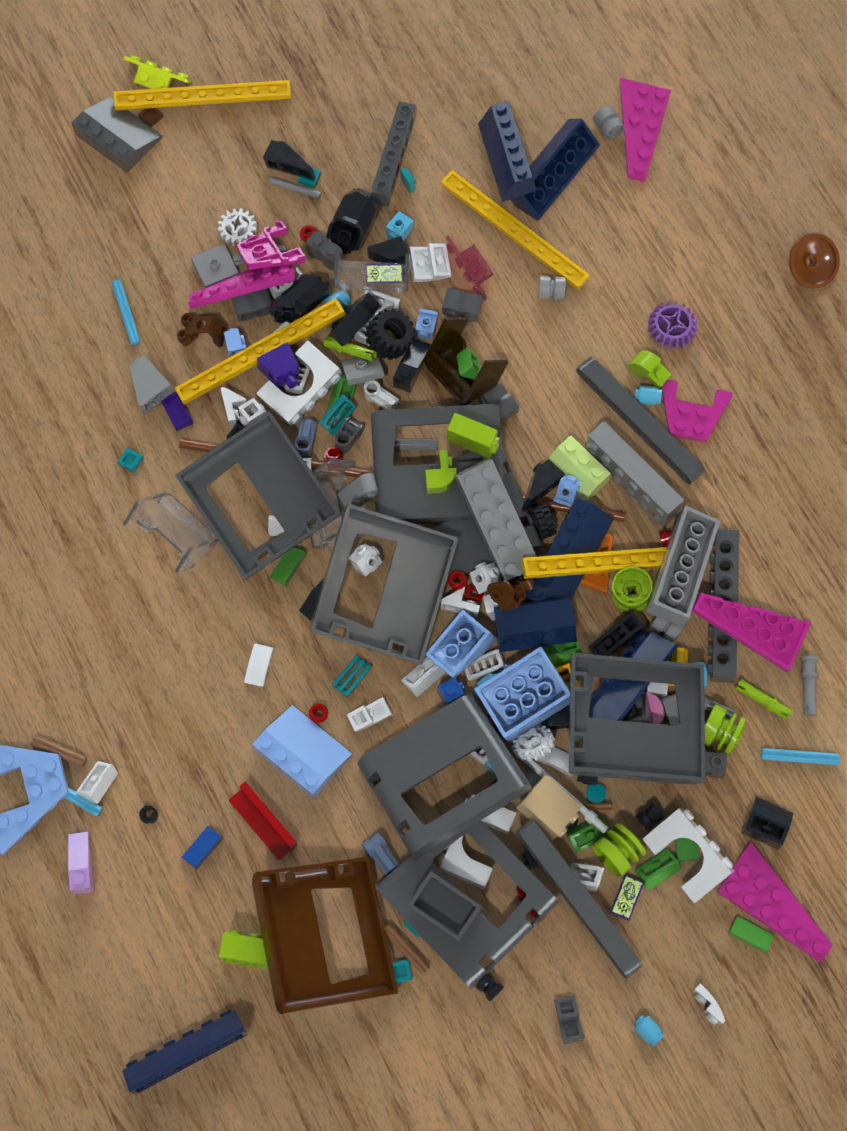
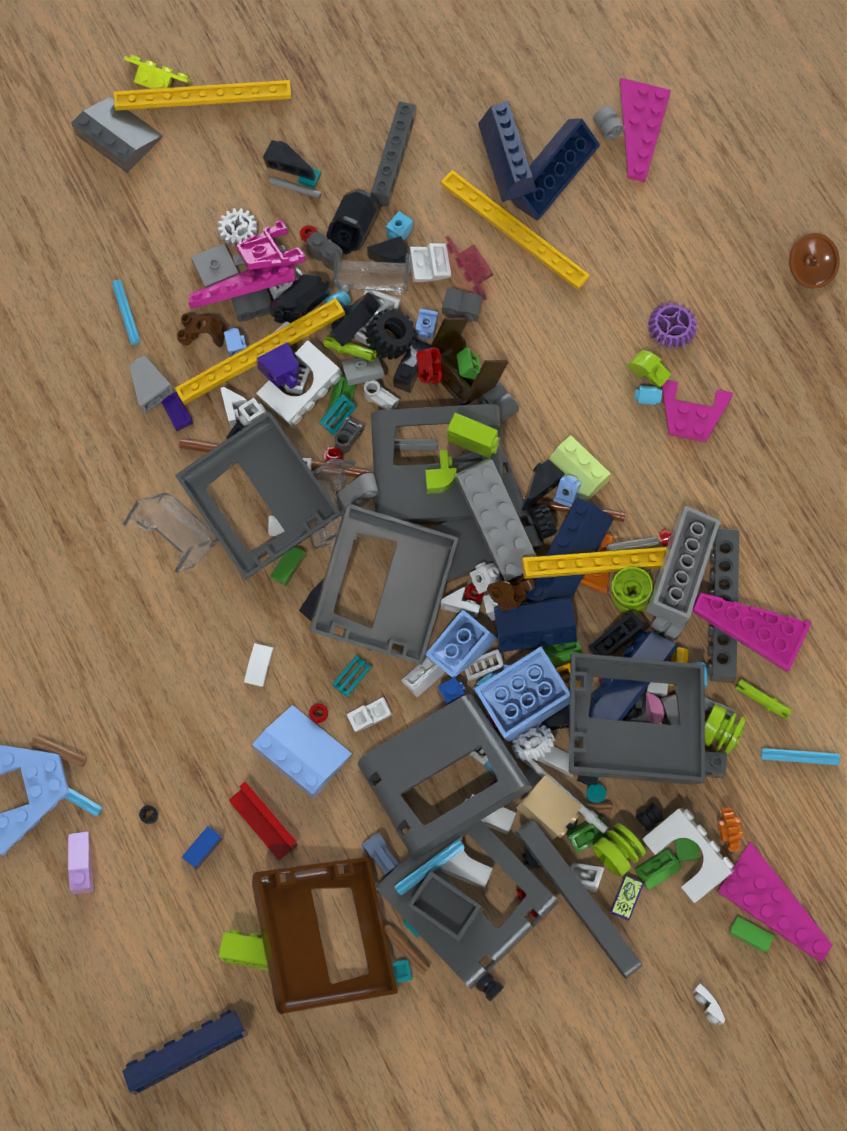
white slope [76,761,118,804] -> none
teal tile [117,448,144,473] -> none
reddish brown tile [138,108,163,127] -> none
sand blue piece [295,419,317,458] -> none
white brick [348,543,382,577] -> none
tile [366,264,403,283] -> none
teal tile [400,167,415,193] -> none
red plate [448,571,467,590] -> none
light grey wheel [539,275,566,301] -> none
dark grey slope [554,996,584,1044] -> none
dark grey beam [576,357,705,484] -> none
light grey brick [585,421,684,528] -> none
medium azure brick [634,1015,665,1047] -> none
black slope [741,797,794,850] -> none
light grey pin [800,656,819,716] -> none
none -> medium azure axle [395,839,465,895]
none -> red piece [416,347,443,384]
none -> light grey axle [606,537,659,551]
none -> orange gear [717,807,743,852]

